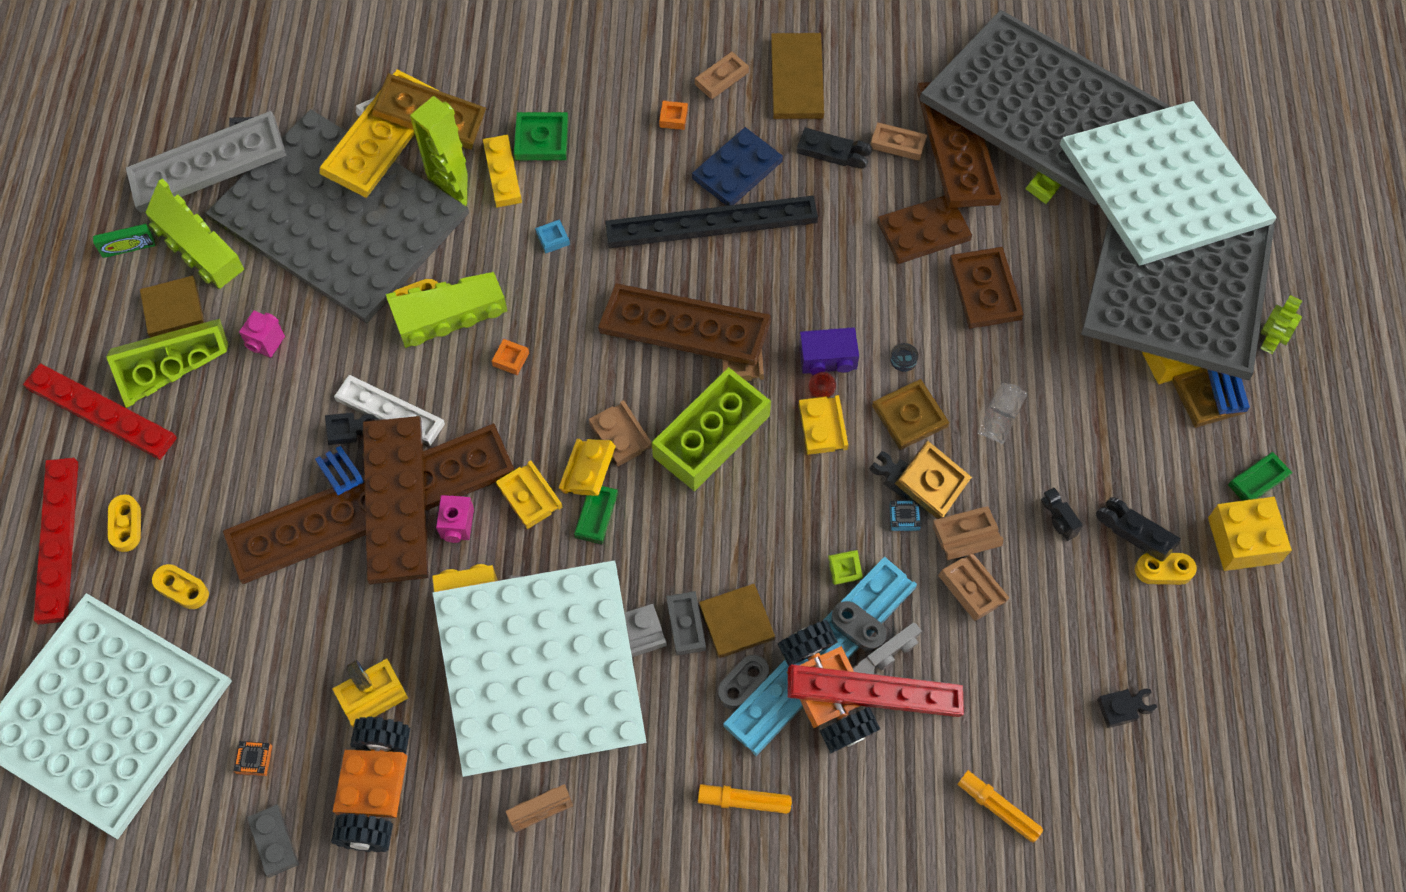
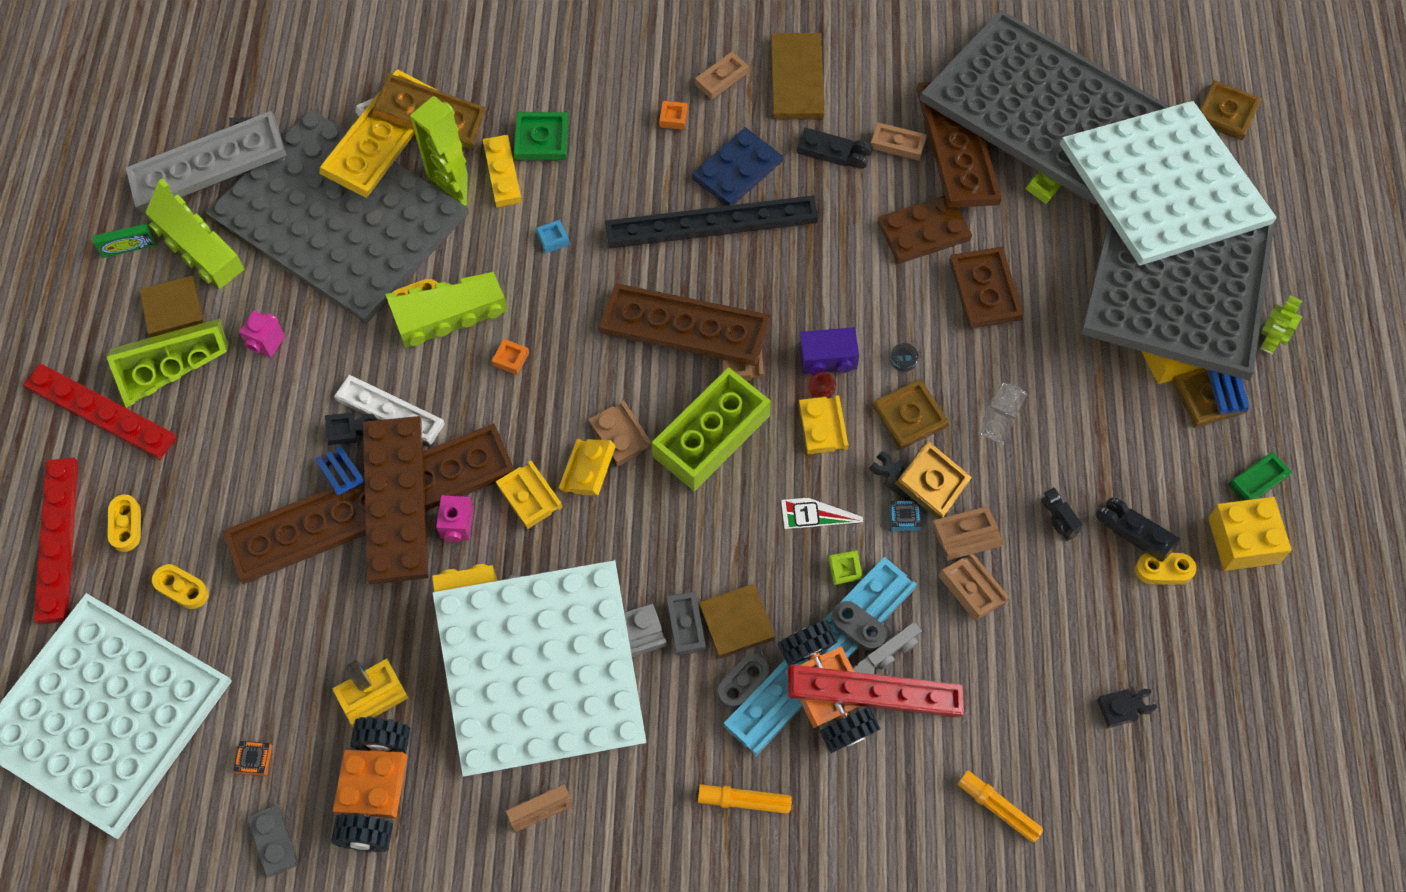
green tile [574,486,618,545] -> none
none -> sticker [781,498,863,529]
none -> pearl gold tile [1200,80,1262,141]

